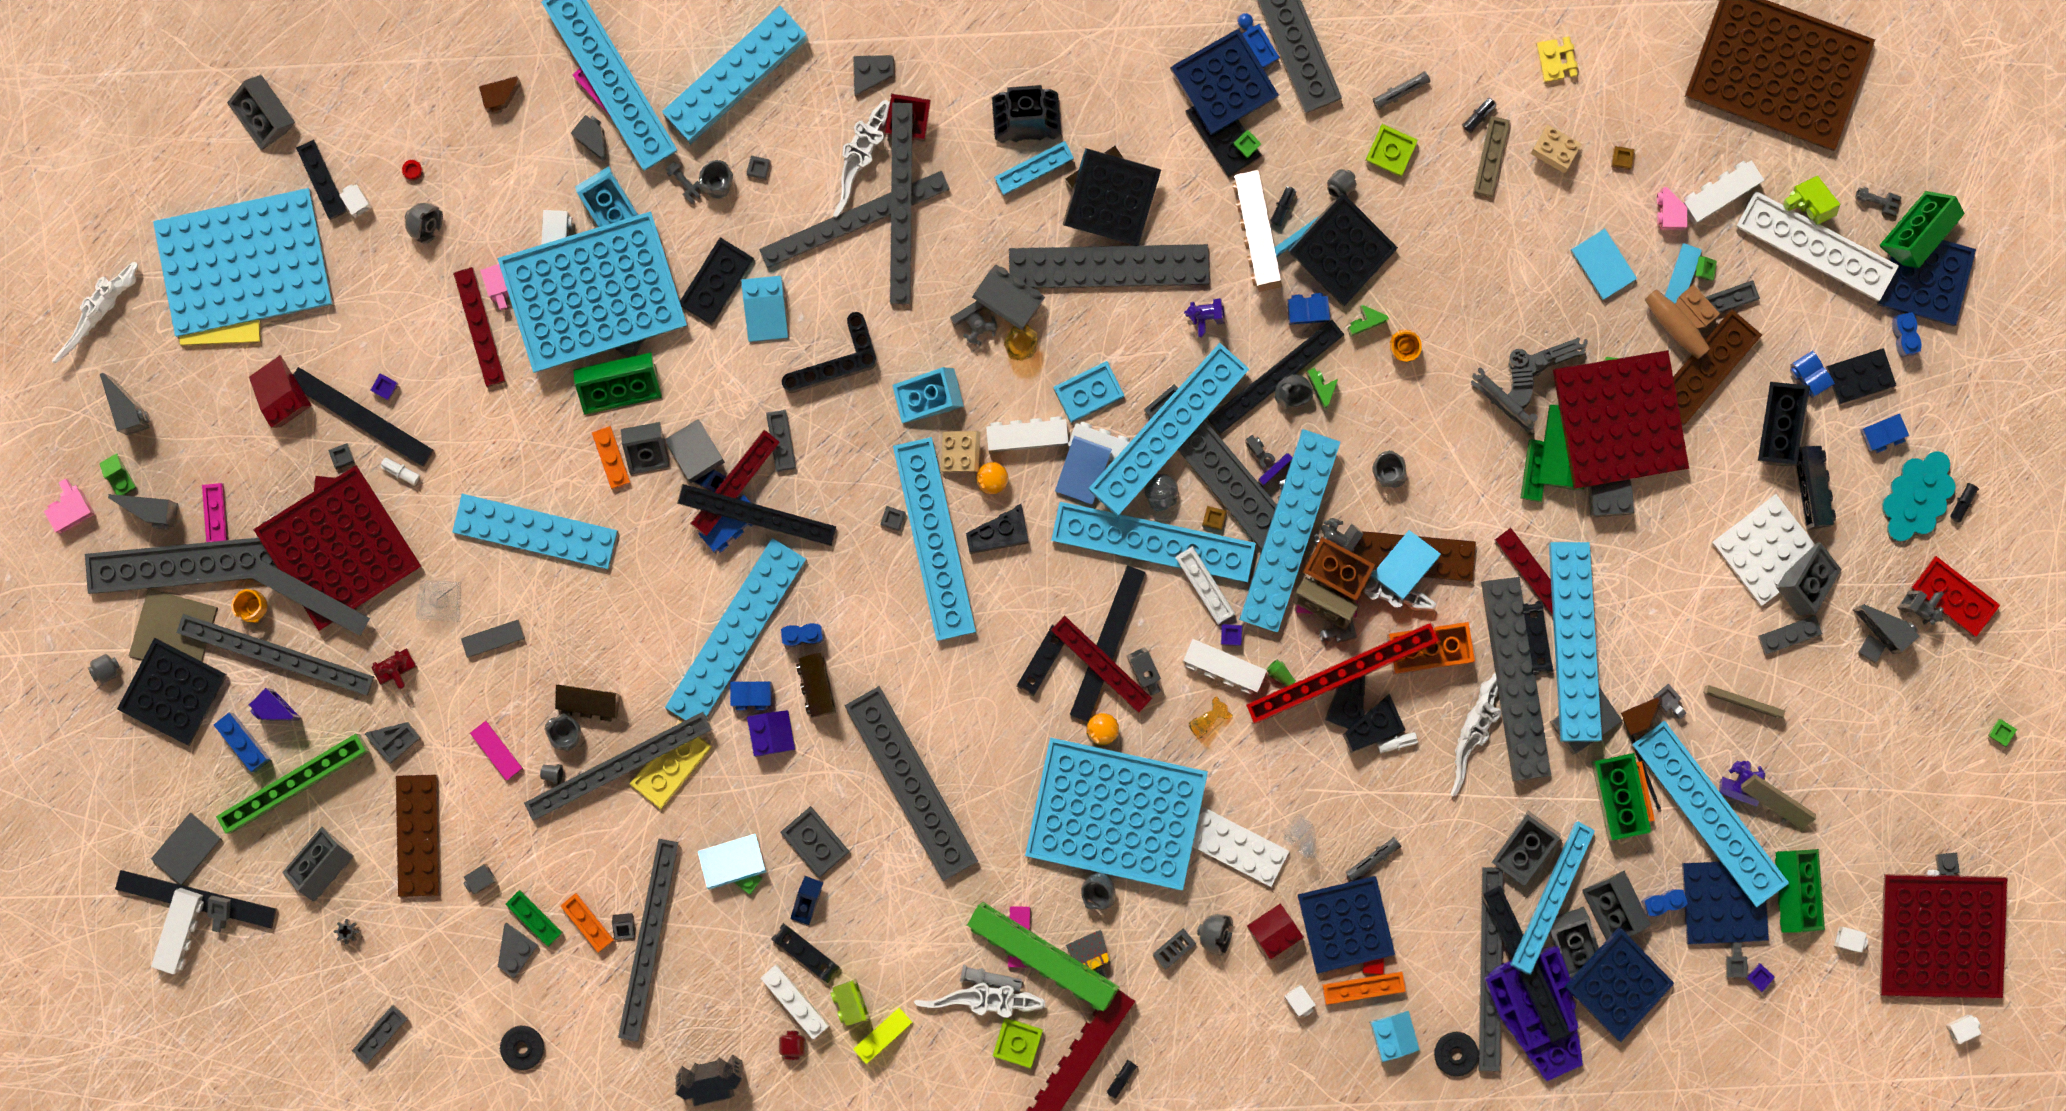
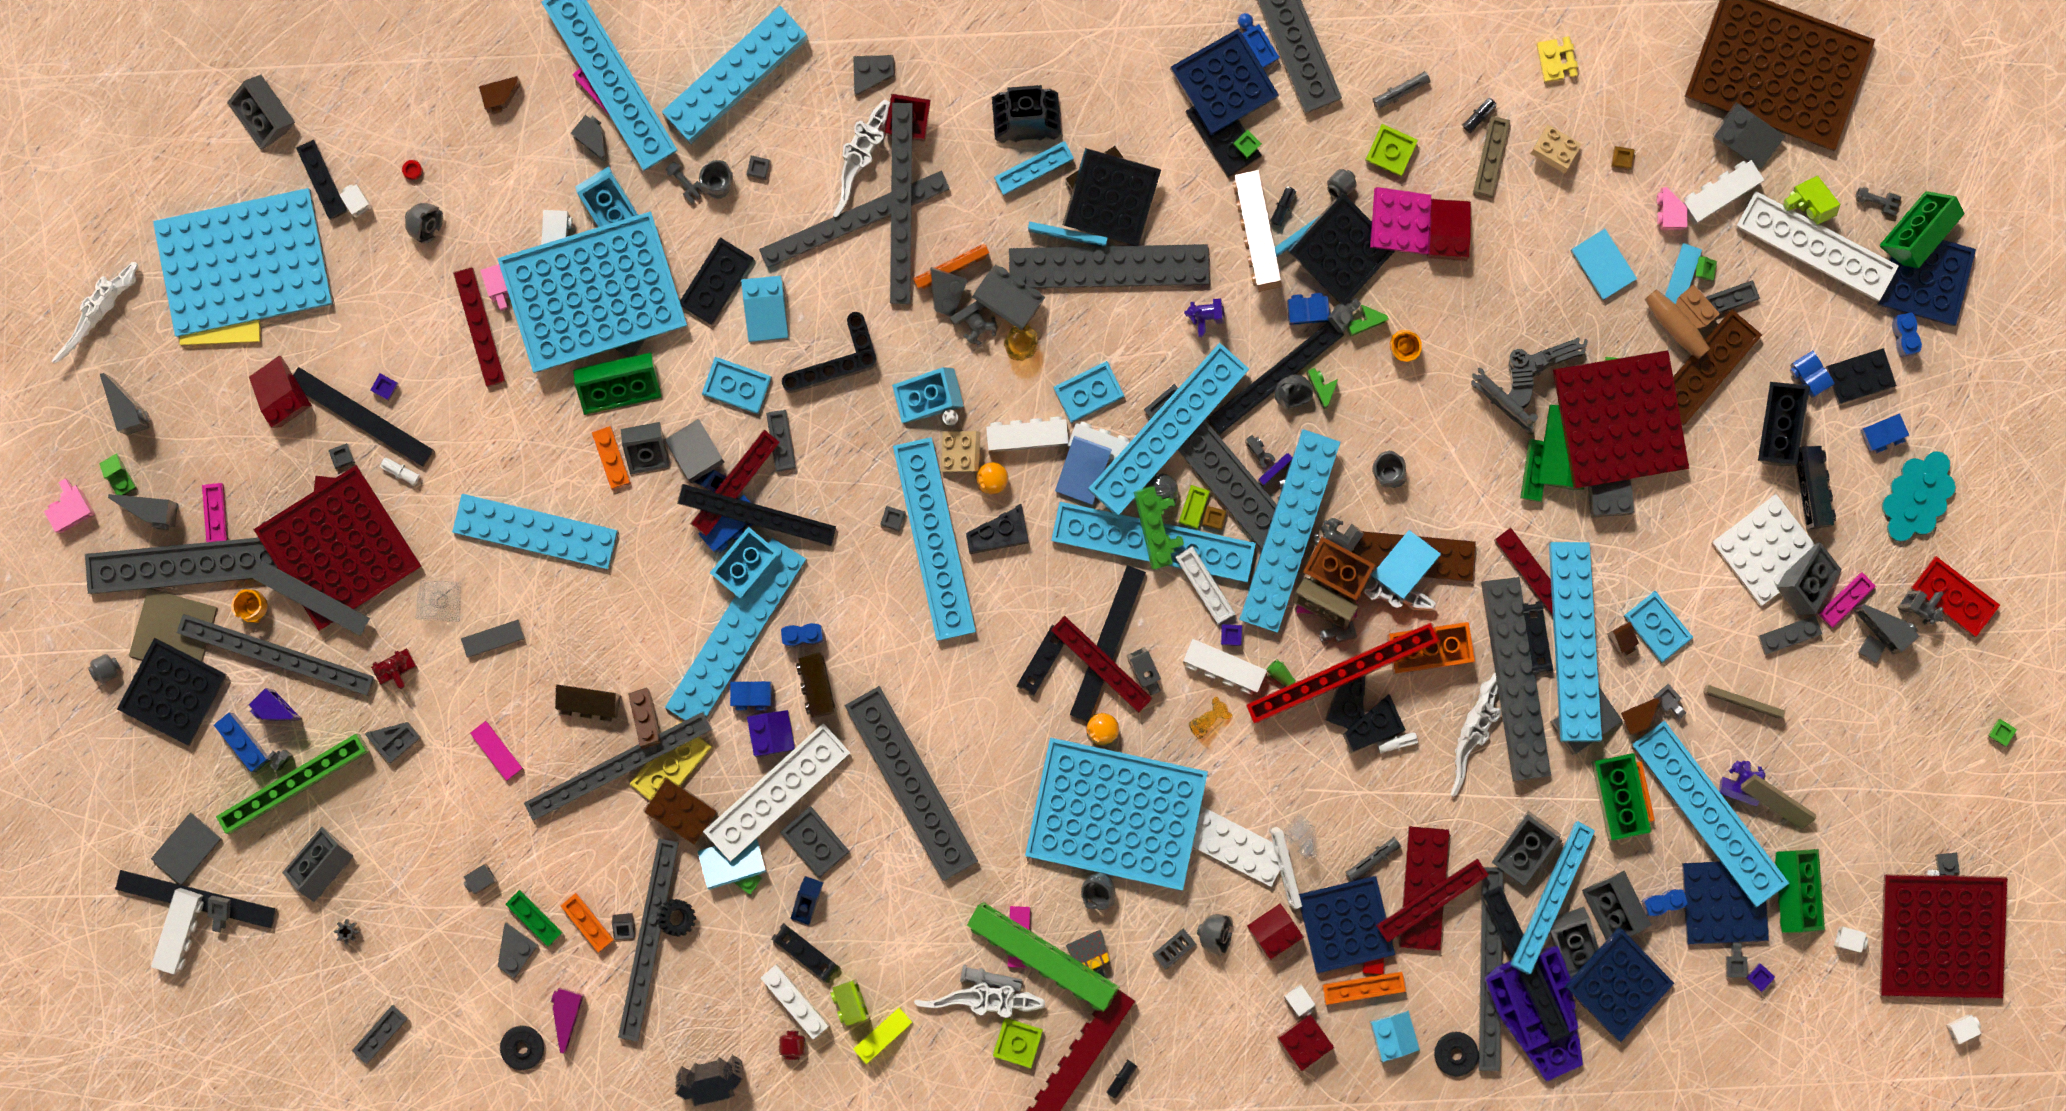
reddish brown plate [396,775,440,897] -> none
dark grey piece [540,764,563,785] -> none
dark grey hair [545,713,581,751] -> none
black piece [1623,719,1661,810] -> none
black axle [1950,483,1979,522] -> none
none -> flat silver plate [268,750,293,771]
none -> magenta slope [551,988,584,1054]
none -> reddish brown plate [628,687,661,749]
none -> reddish brown brick [643,776,717,845]
none -> black tyre [657,899,696,937]
none -> medium azure tile [702,357,772,414]
none -> white plate [703,723,850,862]
none -> medium azure slope [710,527,779,599]
none -> orange plate [913,243,990,289]
none -> dark grey wing [930,267,967,316]
none -> white axle [942,410,958,426]
none -> medium azure tile [1028,221,1107,247]
none -> bright green hinge [1134,486,1184,570]
none -> lime tile [1178,485,1210,529]
none -> white tile [1270,827,1302,909]
none -> dark red brick [1277,1014,1335,1071]
none -> dark grey plate [1327,298,1361,332]
none -> dark pink plate [1370,187,1432,255]
none -> dark red plate [1376,858,1489,942]
none -> dark red plate [1399,826,1449,951]
none -> dark red slope [1427,199,1471,261]
none -> reddish brown slope [1607,622,1639,655]
none -> medium azure tile [1623,591,1694,663]
none -> dark grey slope [1712,102,1785,169]
none -> dark pink tile [1818,572,1876,628]

